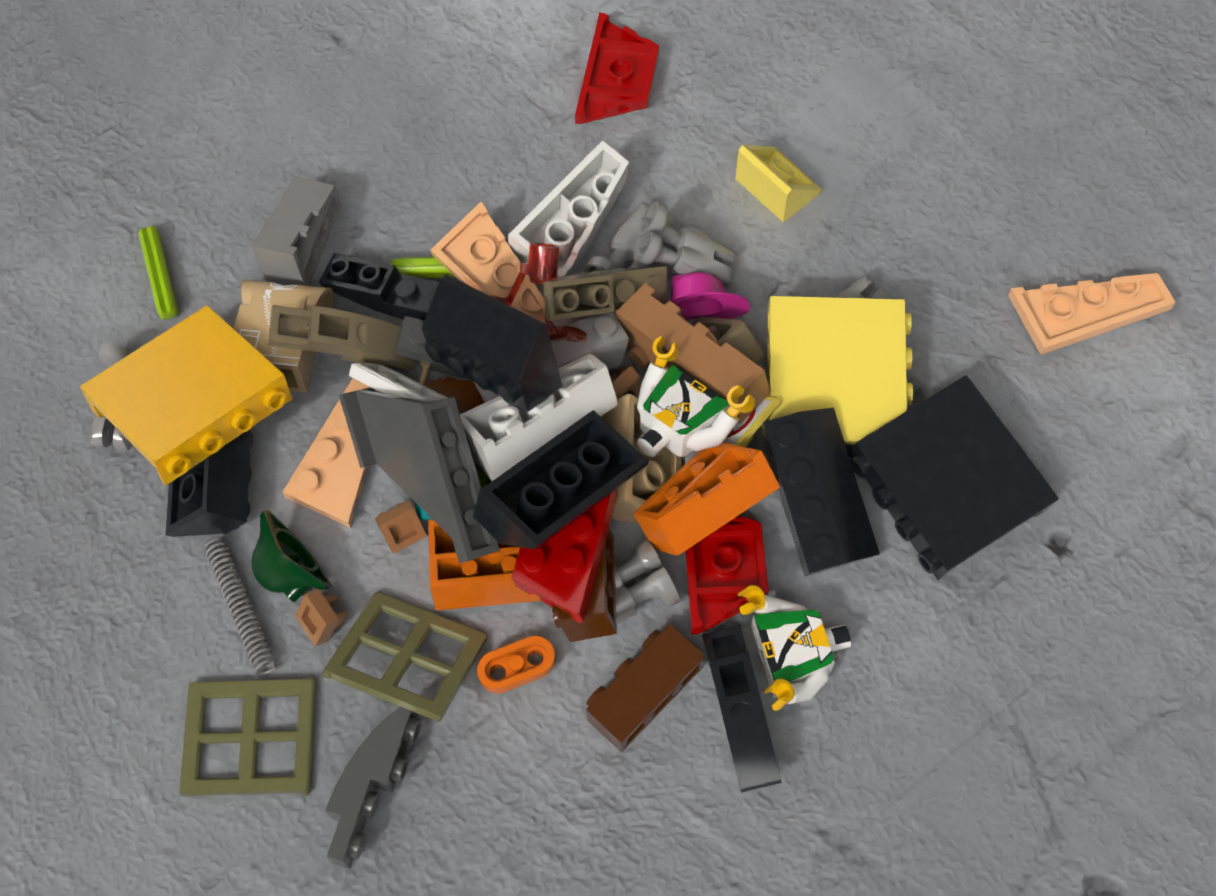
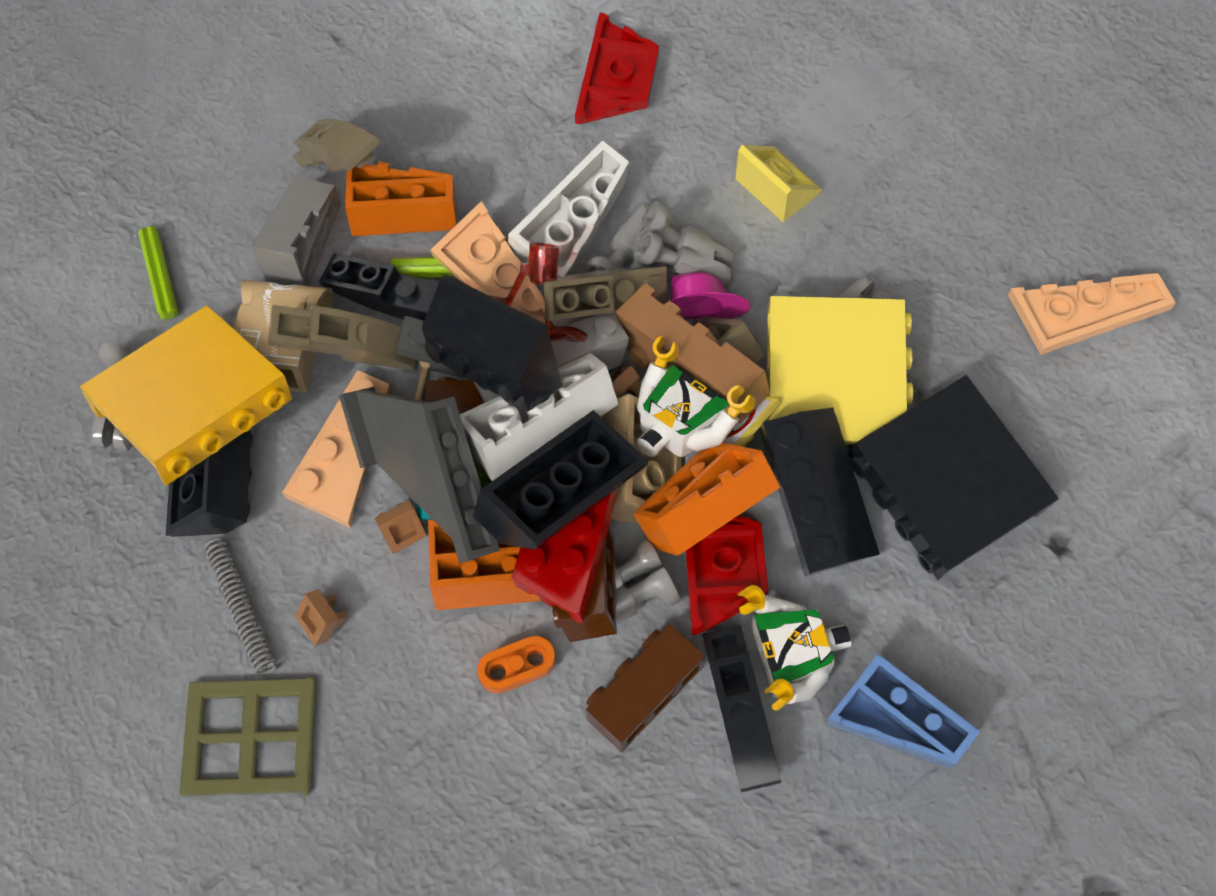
dark green hat [251,510,332,602] -> none
olive window [322,591,488,722] -> none
dark grey slope [325,707,421,869] -> none
white tile [349,362,448,403] -> none
none -> dark tan slope [292,119,381,172]
none -> orange wedge [345,161,457,236]
none -> medium blue wedge [827,654,980,770]

